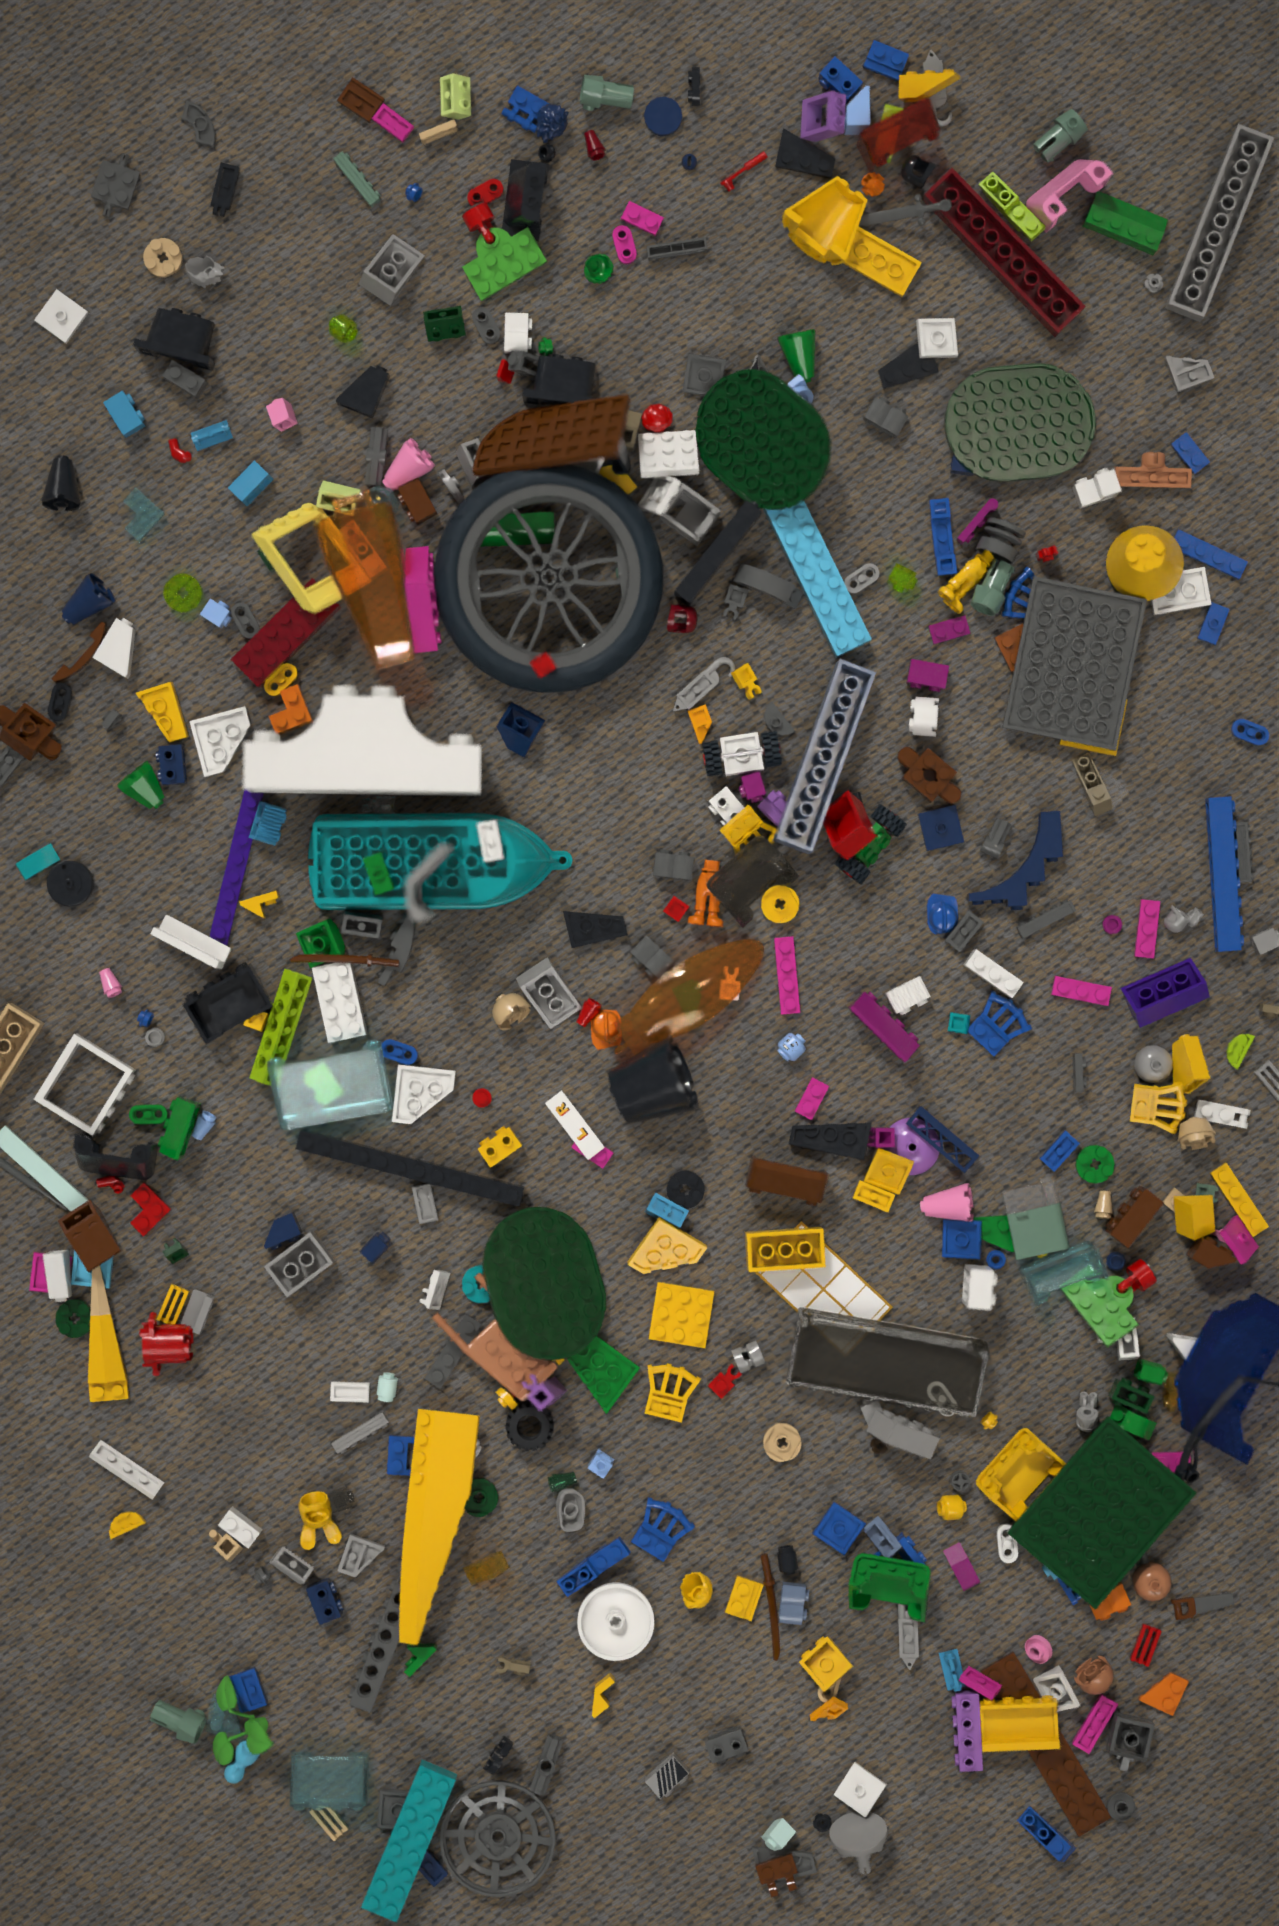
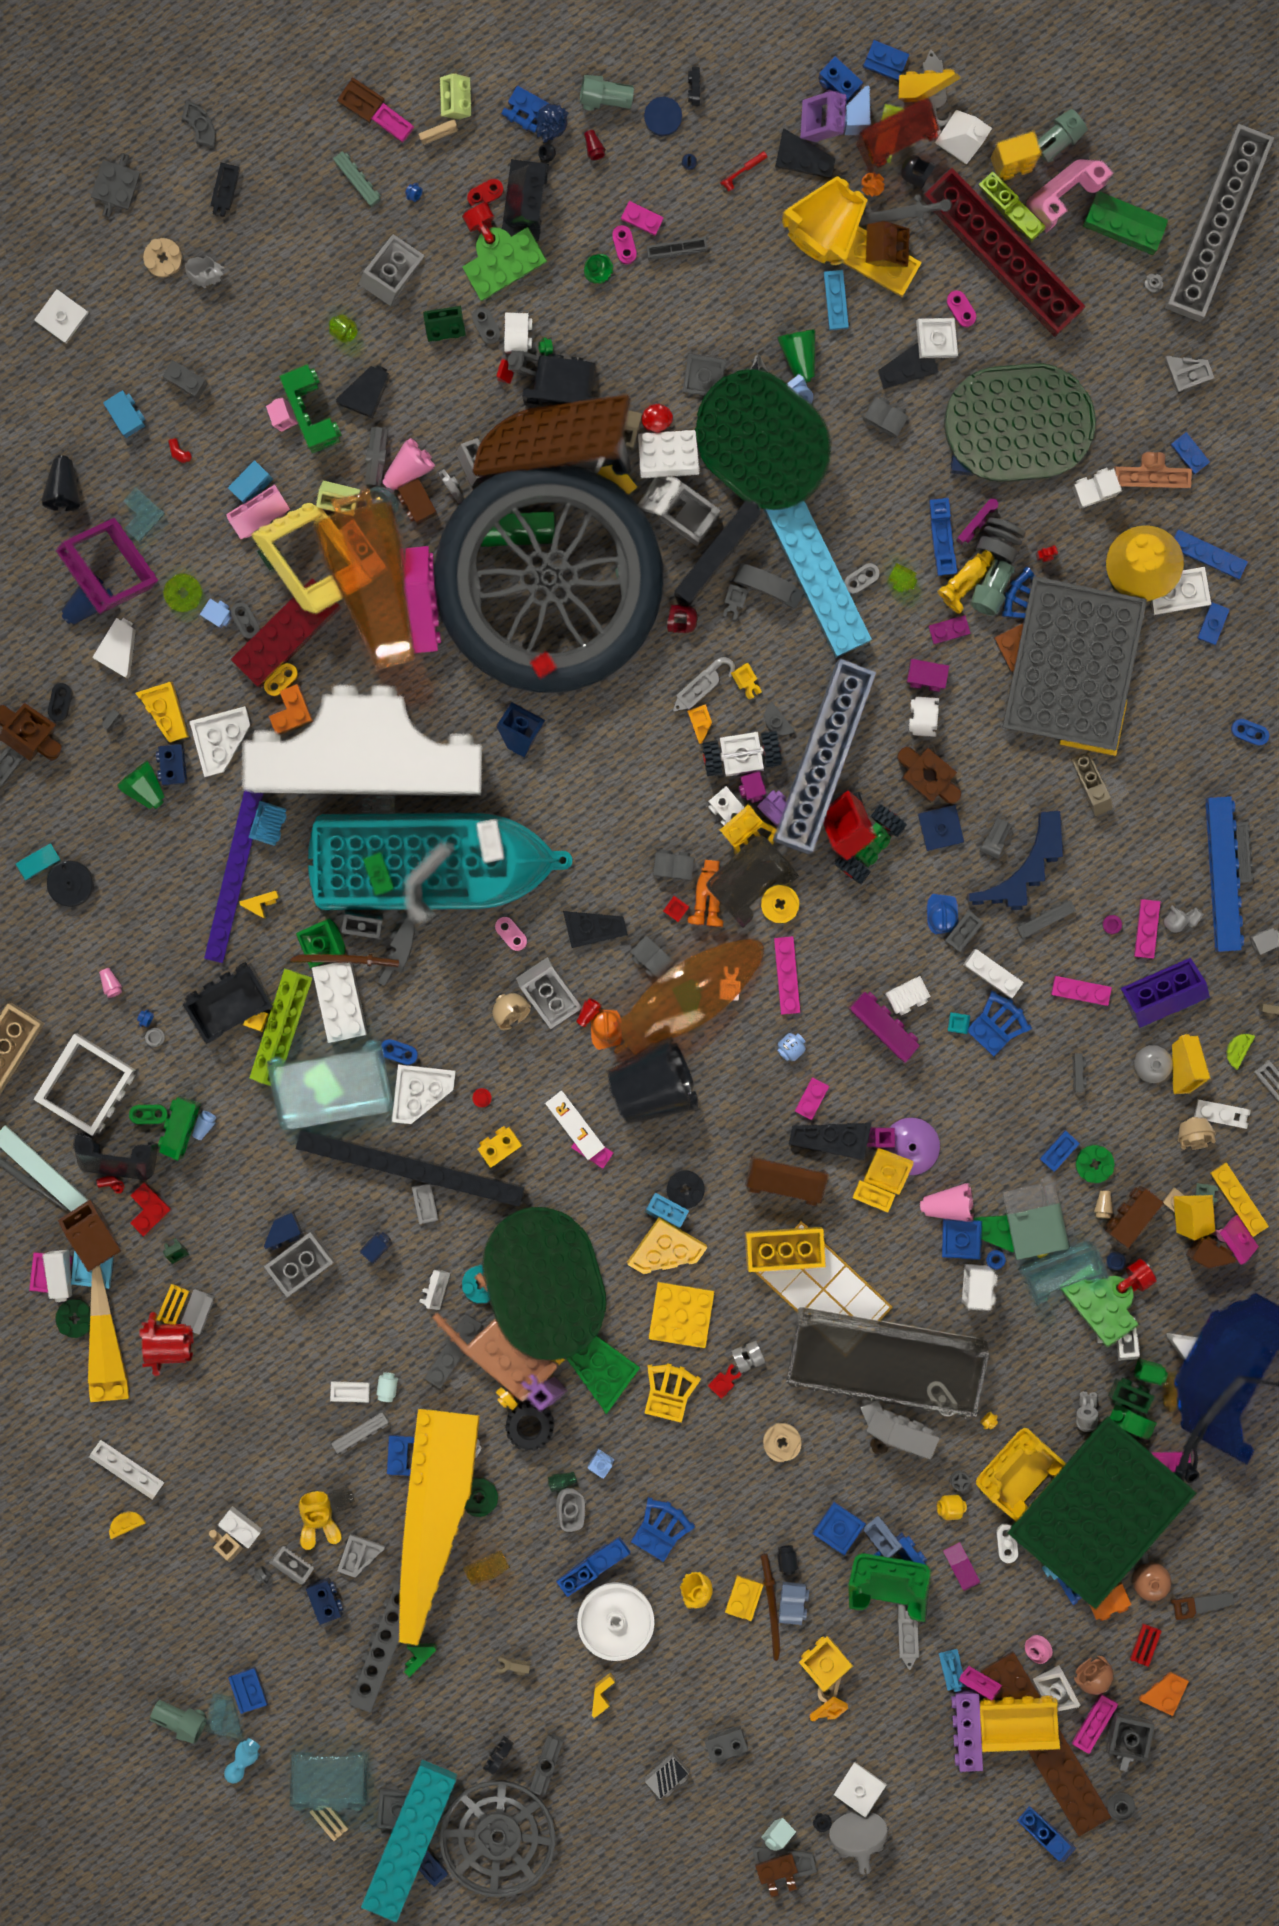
reddish brown slope [52,621,107,682] -> none
black windscreen [133,308,215,371] -> none
white panel [151,915,231,969] -> none
dark azure hinge [191,420,233,451] -> none
bright green plant [213,1675,273,1765] -> none
dark blue fence [906,1106,979,1173] -> none
yellow plate [1130,1082,1187,1134] -> none
none -> magenta window [56,517,158,614]
none -> bright pink brick [226,485,290,539]
none -> green plate [279,364,342,454]
none -> bright pink plate [495,917,527,951]
none -> dark azure plate [823,270,849,331]
none -> reddish brown slope [865,221,910,267]
none -> white slope [935,110,992,164]
none -> dark pink plate [947,291,976,327]
none -> yellow brick [991,131,1041,181]

